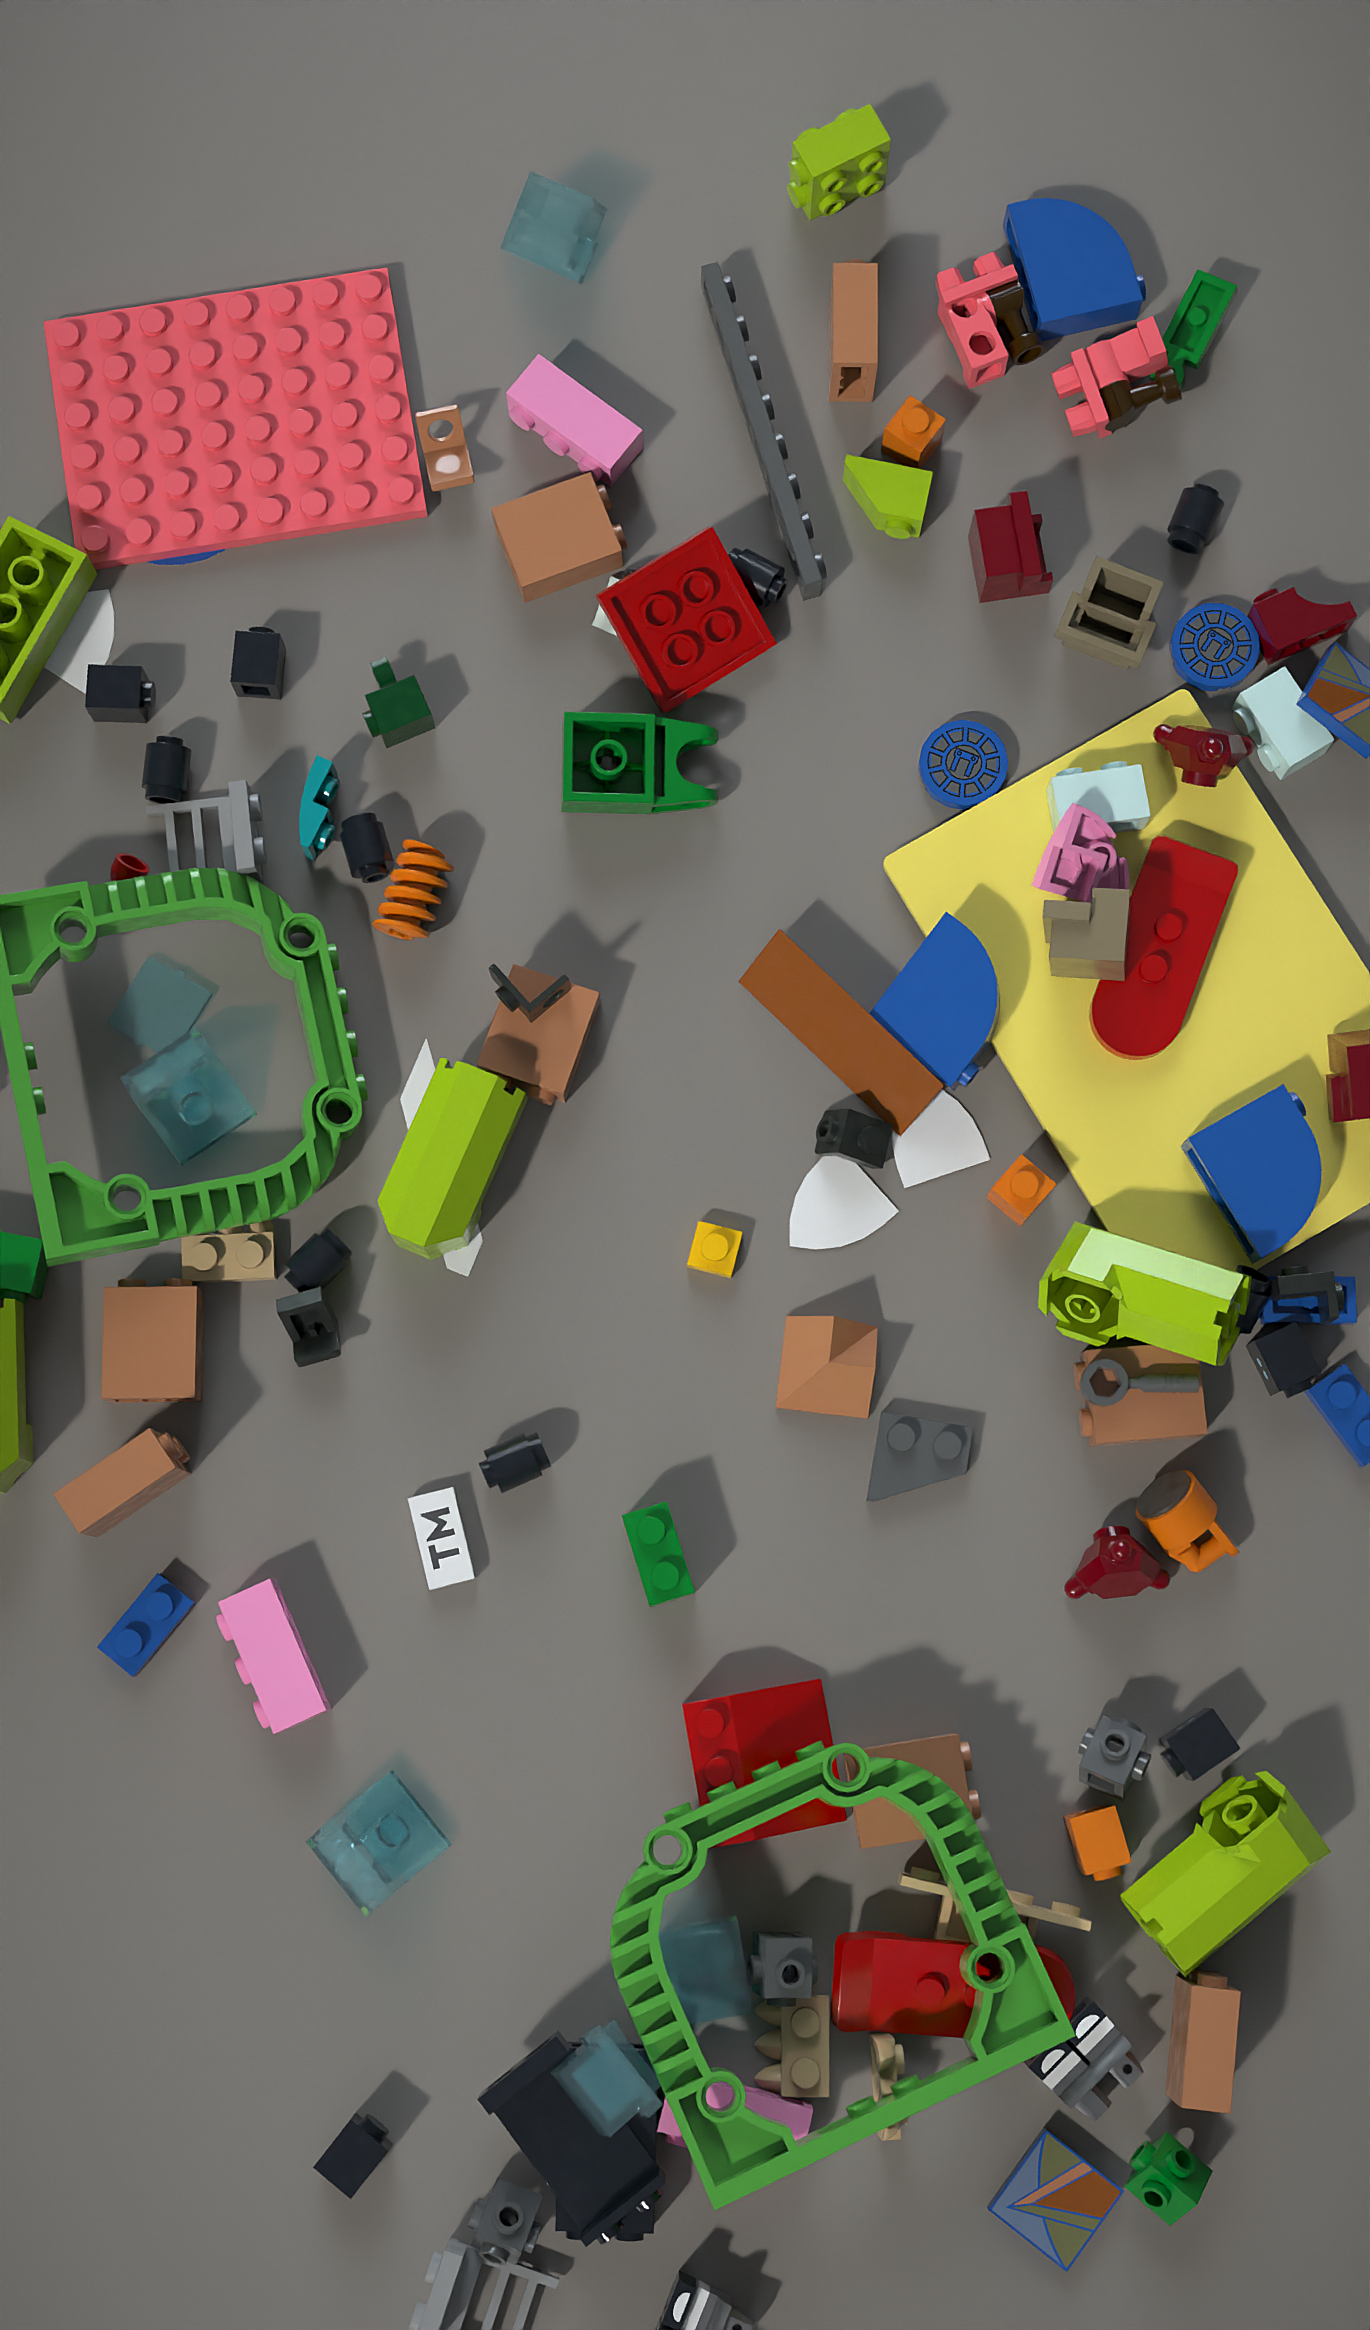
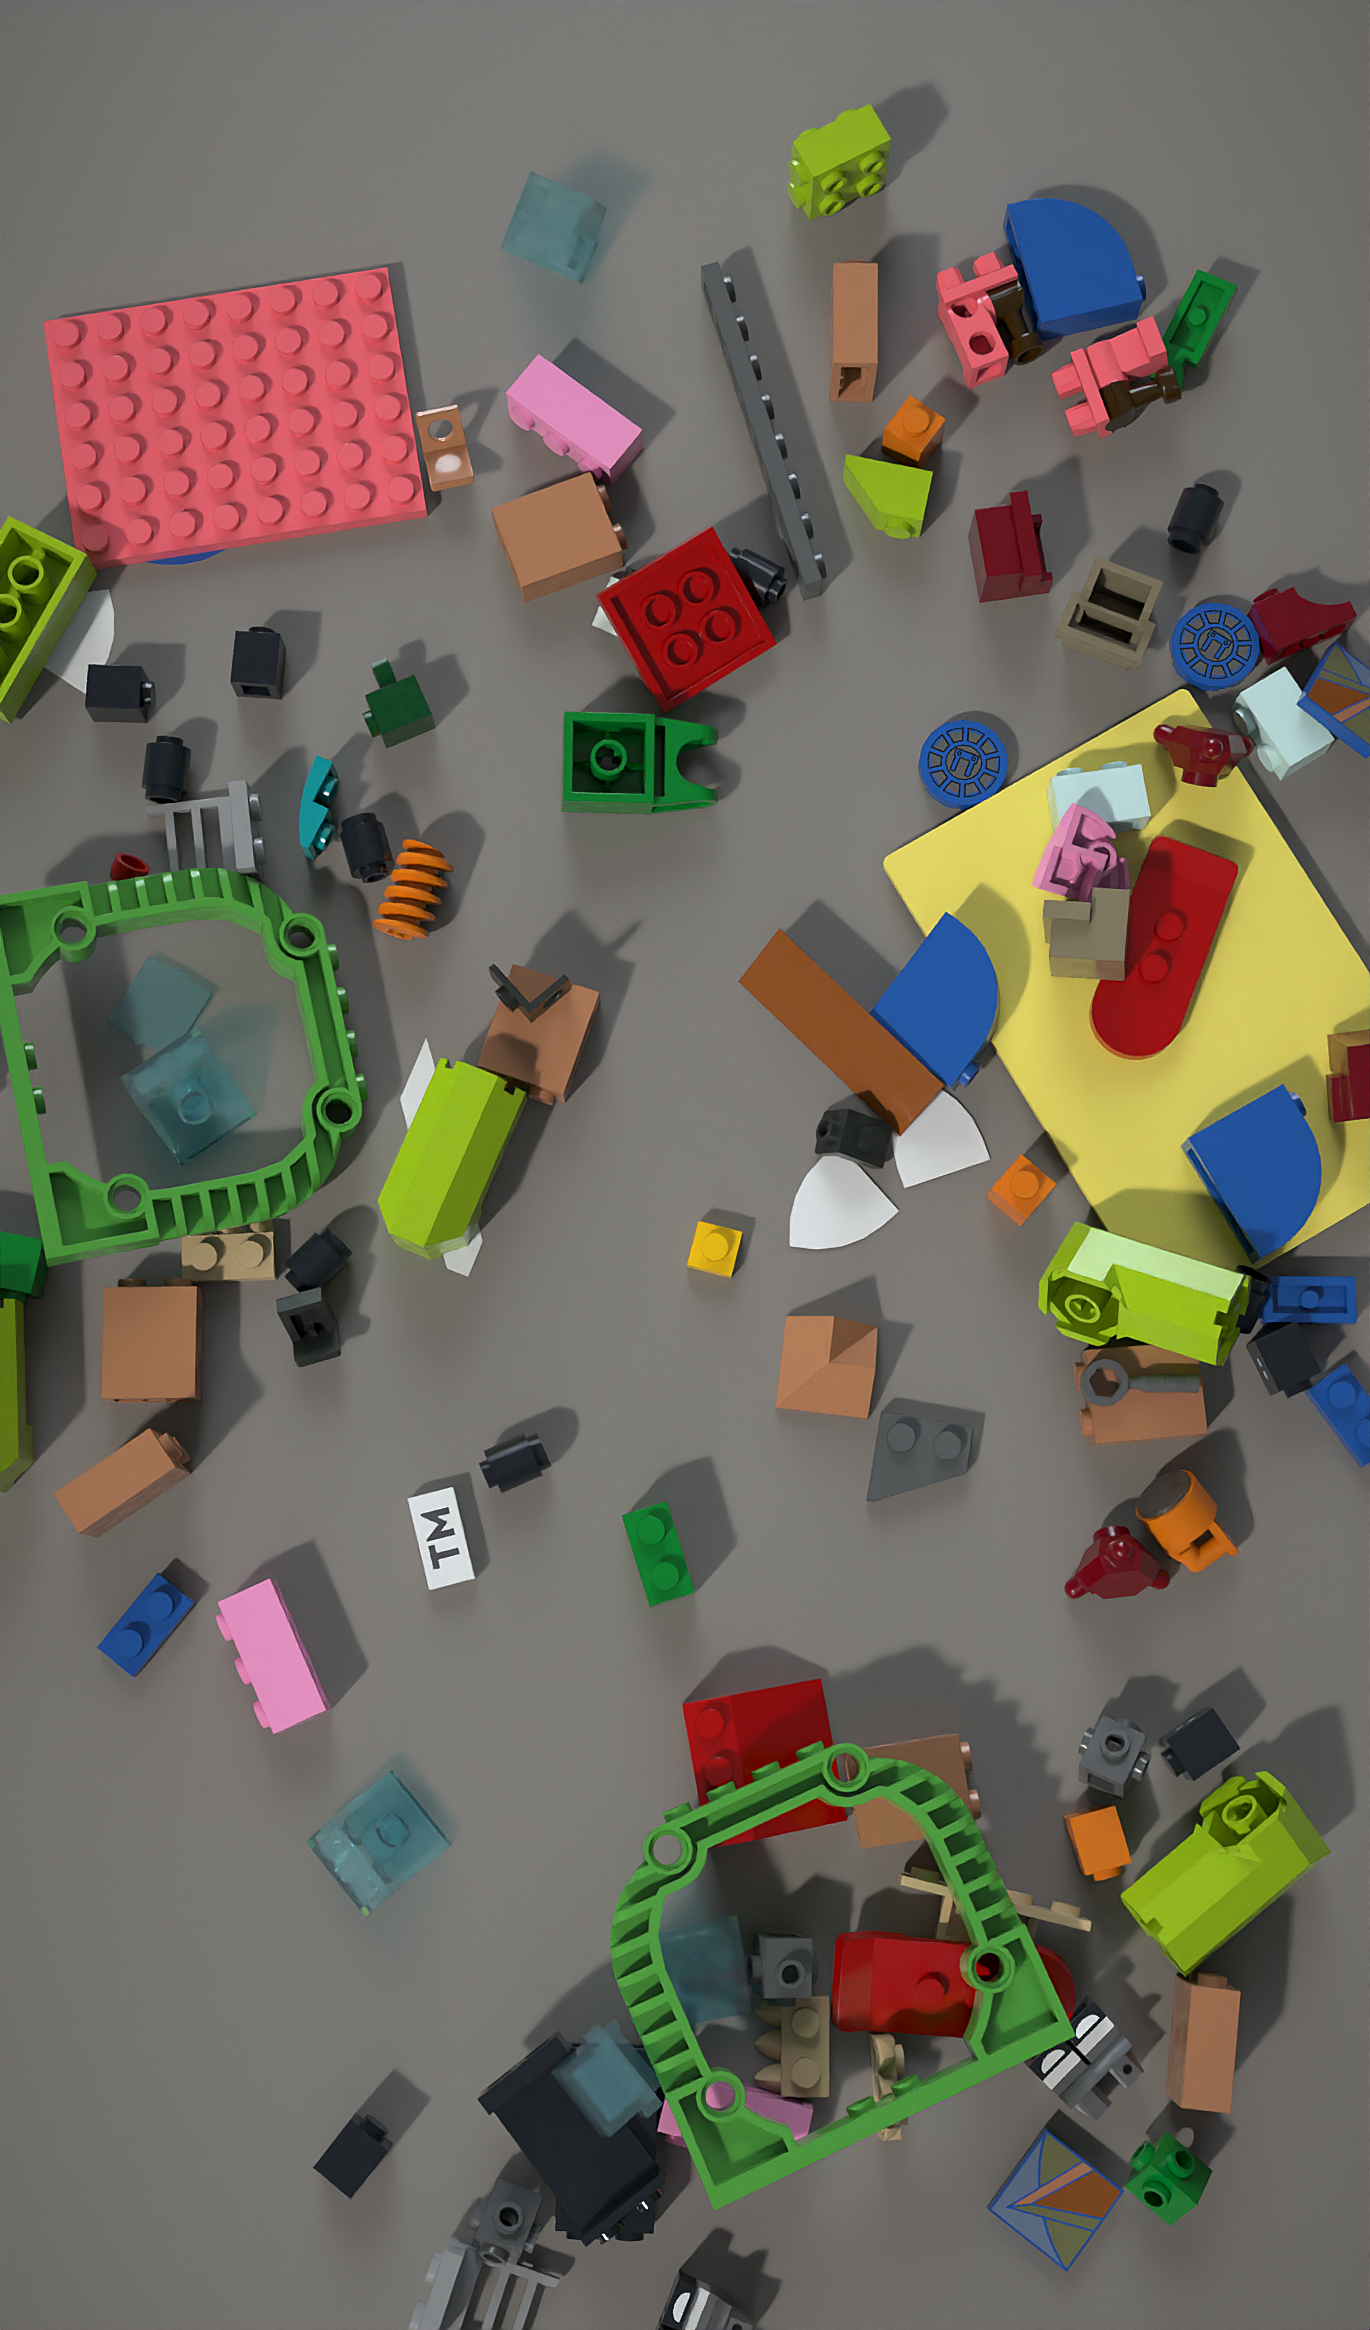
pearl dark grey bracket [1269,1266,1344,1324] -> none

